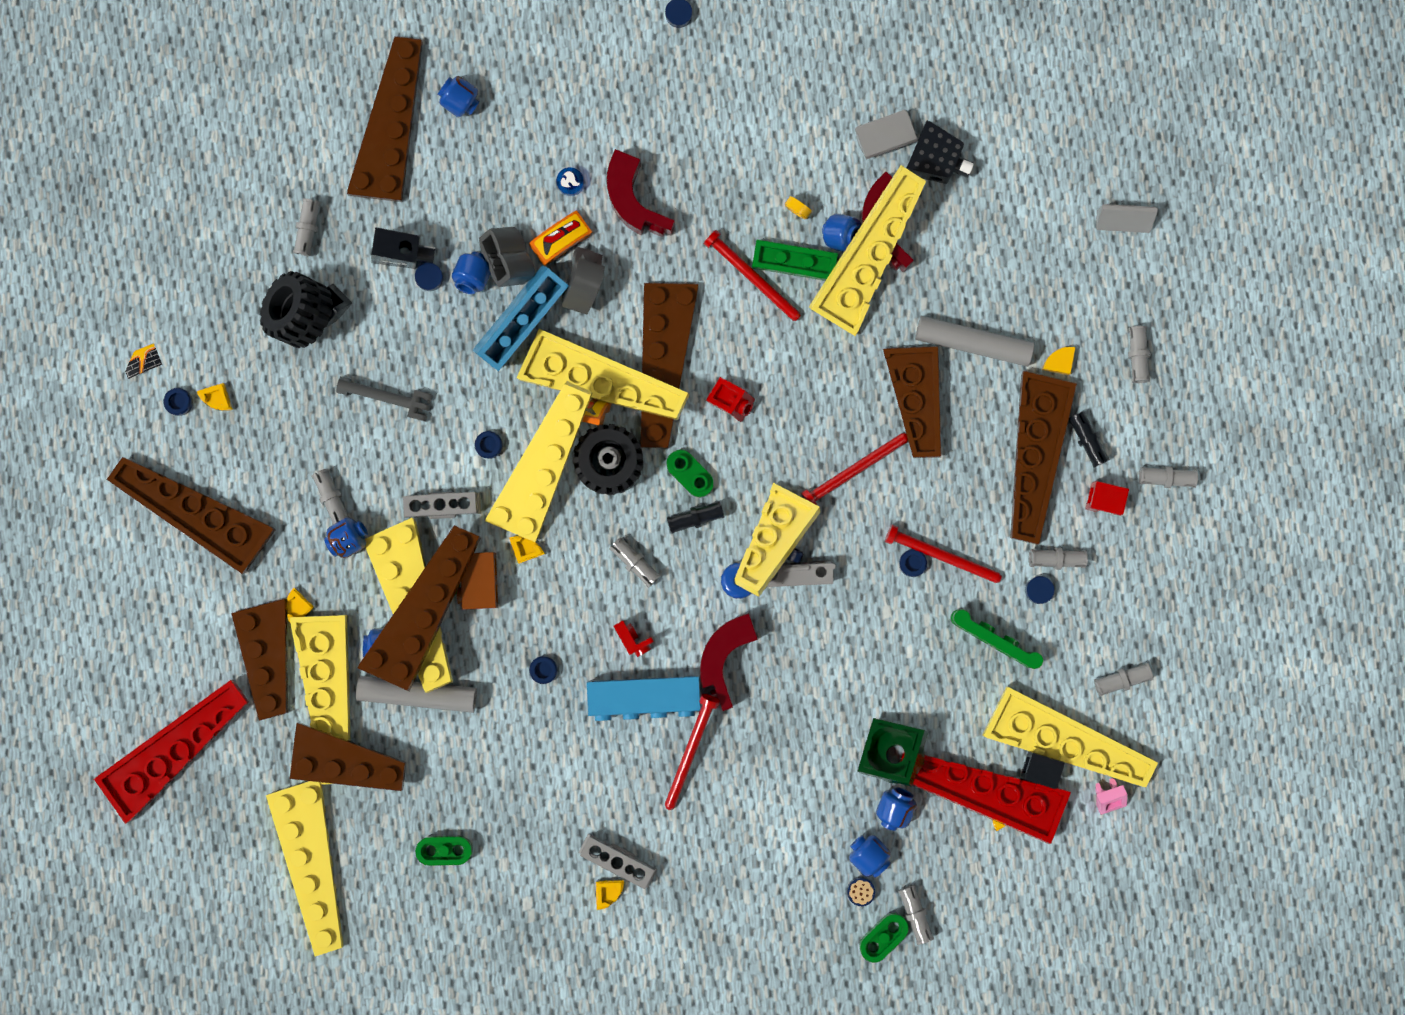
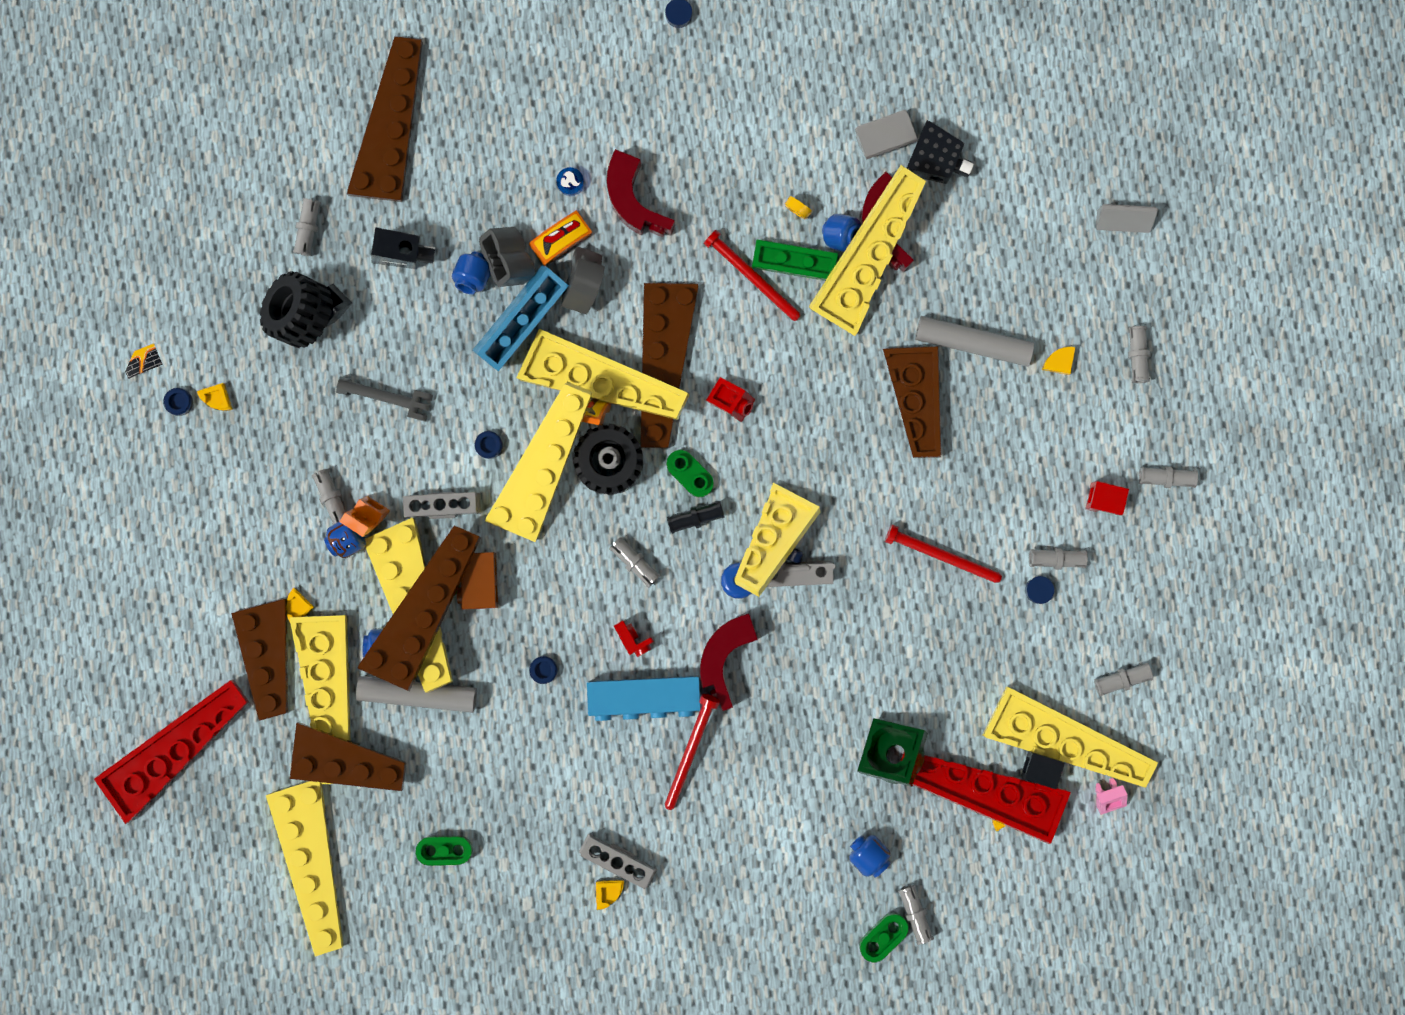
reddish brown wing [106,457,276,574] -> none
dark blue tile [415,263,443,291] -> none
blue head [437,76,479,117] -> none
yellow tile [509,536,545,564] -> none
red bar [801,433,908,505] -> none
tile [847,877,875,907] -> none
blue head [876,787,917,831] -> none
dark blue tile [899,549,927,577] -> none
green plate [950,610,1043,669] -> none
reddish brown wing [1010,371,1077,545] -> none
black pin [1068,411,1110,468] -> none
none -> orange slope [339,496,390,537]

